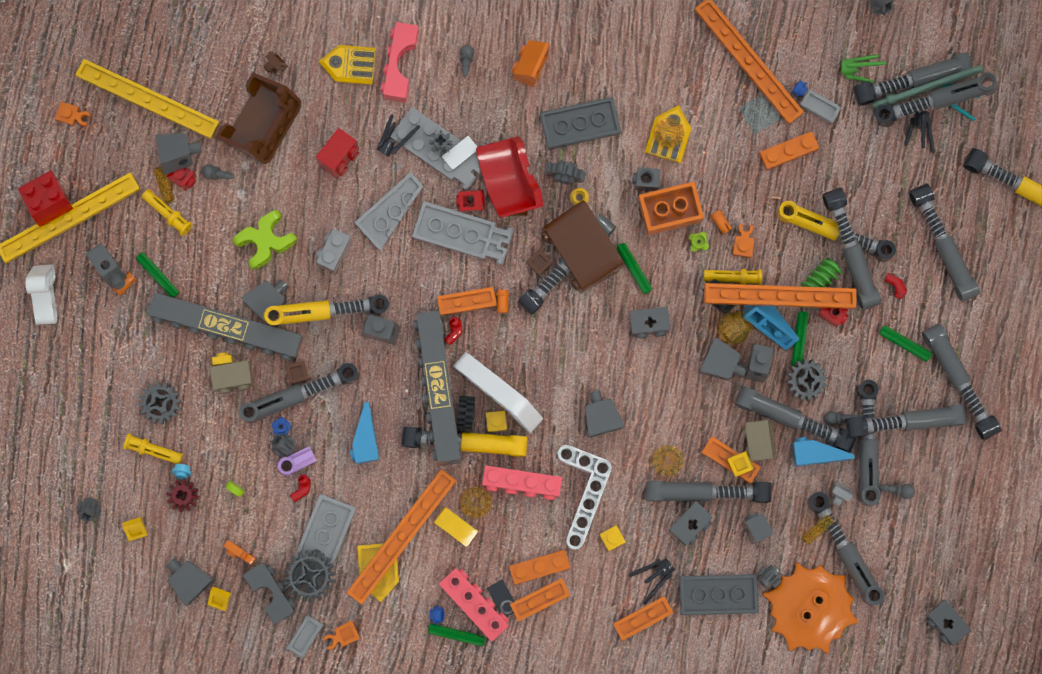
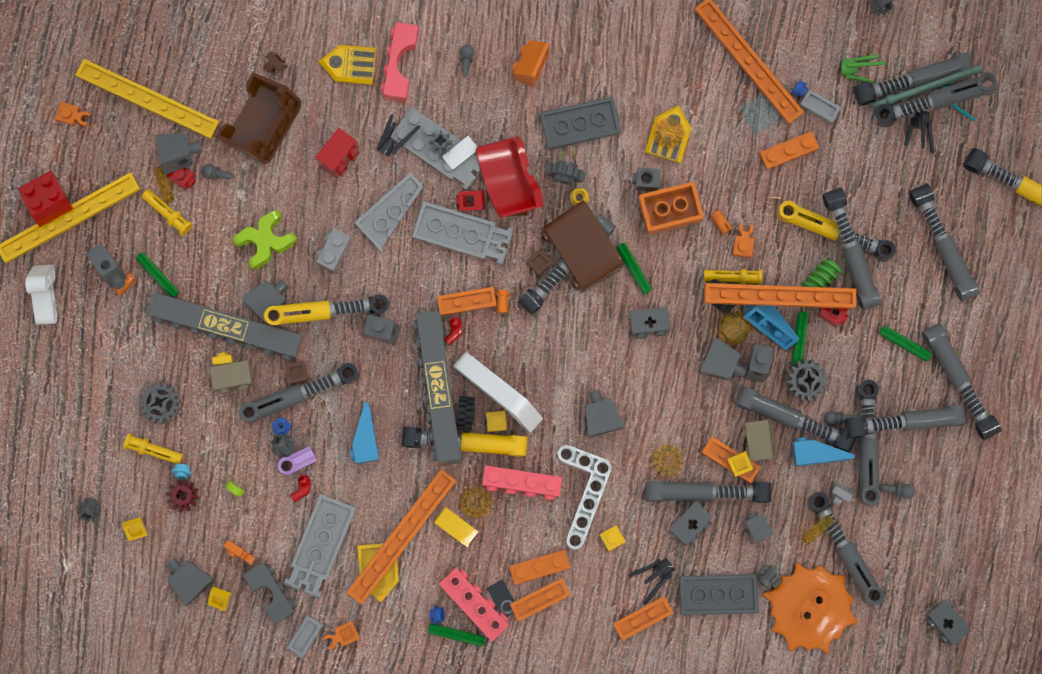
dark grey gear [283,550,336,603] -> none
lime plate [689,232,709,252] -> none
red arm [884,273,907,299] -> none

